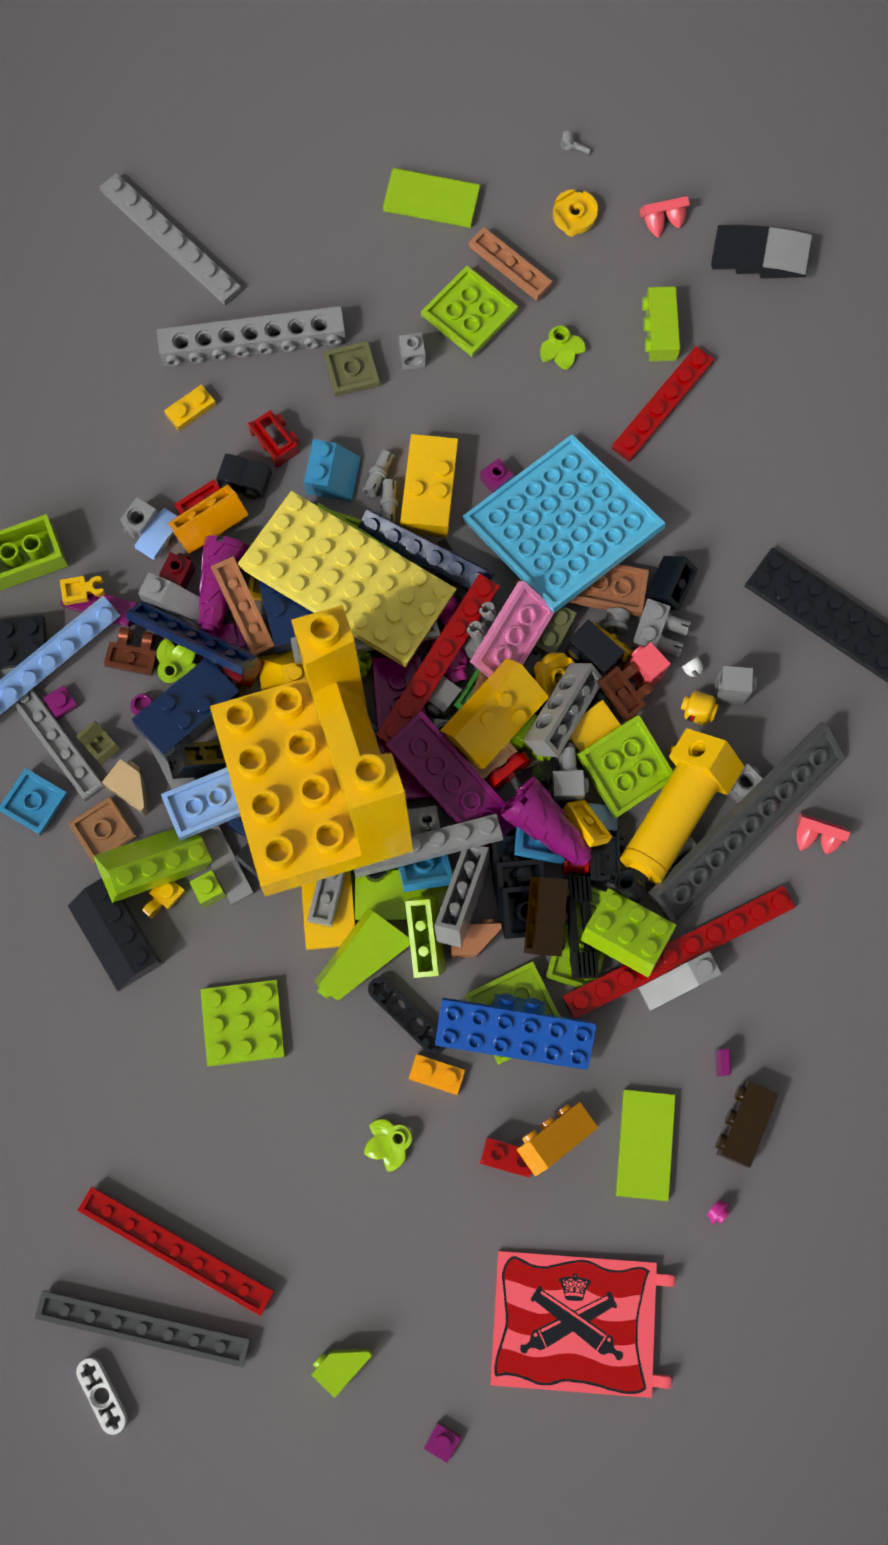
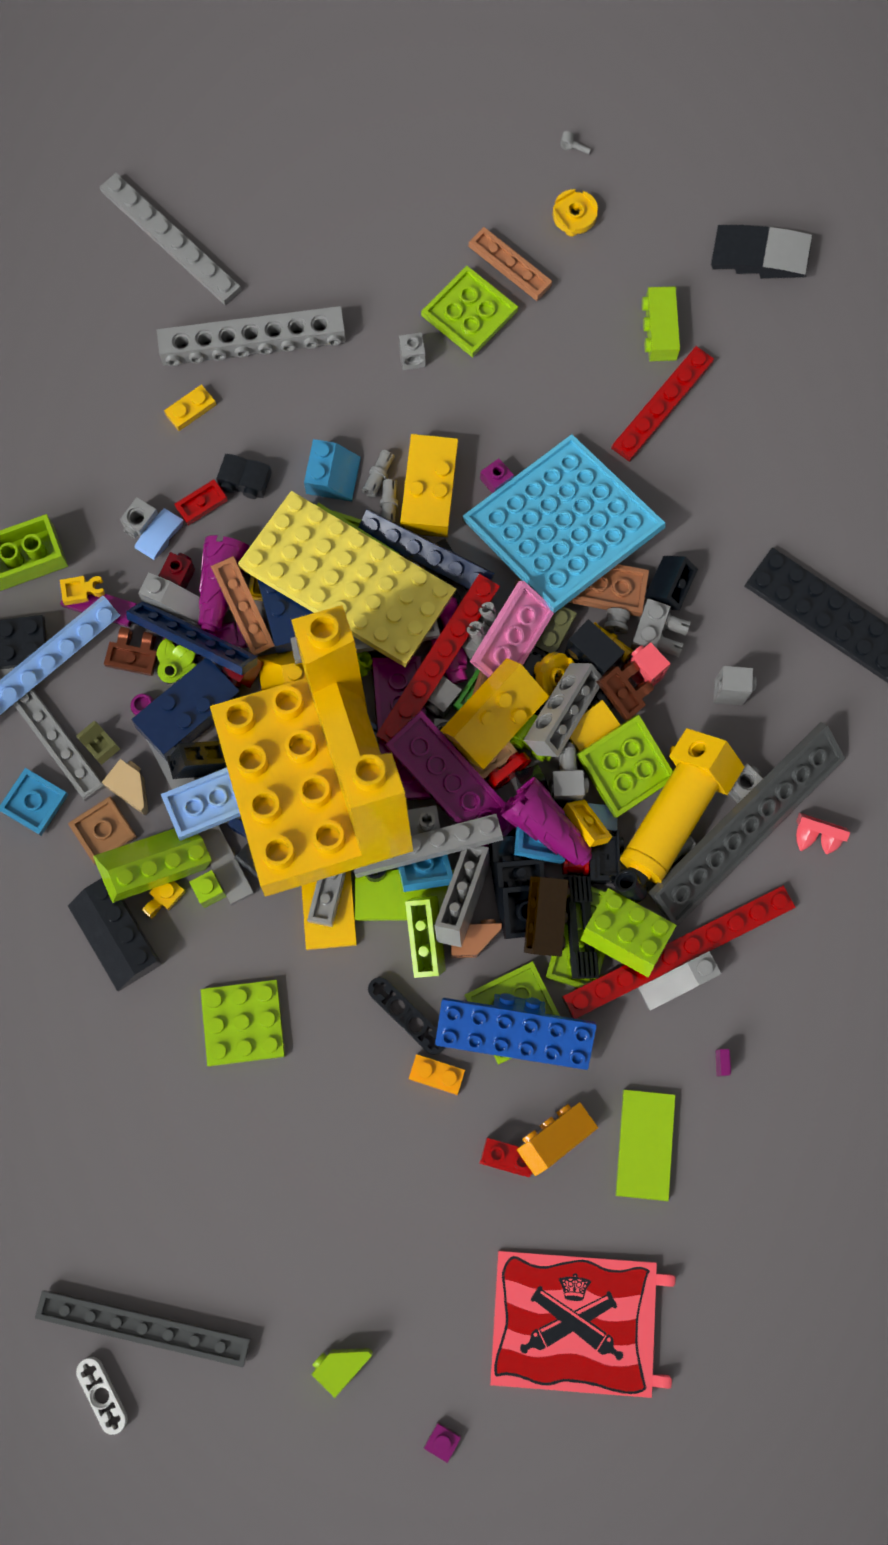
magenta plate [43,685,79,720] -> none
red plate [77,1186,274,1316] -> none
light orange brick [168,484,248,554] -> none
red window [247,410,300,468] -> none
lime slope [314,908,410,1001] -> none
olive plate [323,341,380,397] -> none
lime plate [364,1119,413,1172] -> none
lime tile [383,168,480,228] -> none
lime plate [540,325,586,370] -> none
coral tile [639,196,689,238] -> none
yellow head [681,690,719,726] -> none
white hinge [682,657,703,677] -> none
dark pink plate [707,1199,731,1225] -> none
dark brown brick [715,1081,778,1168] -> none

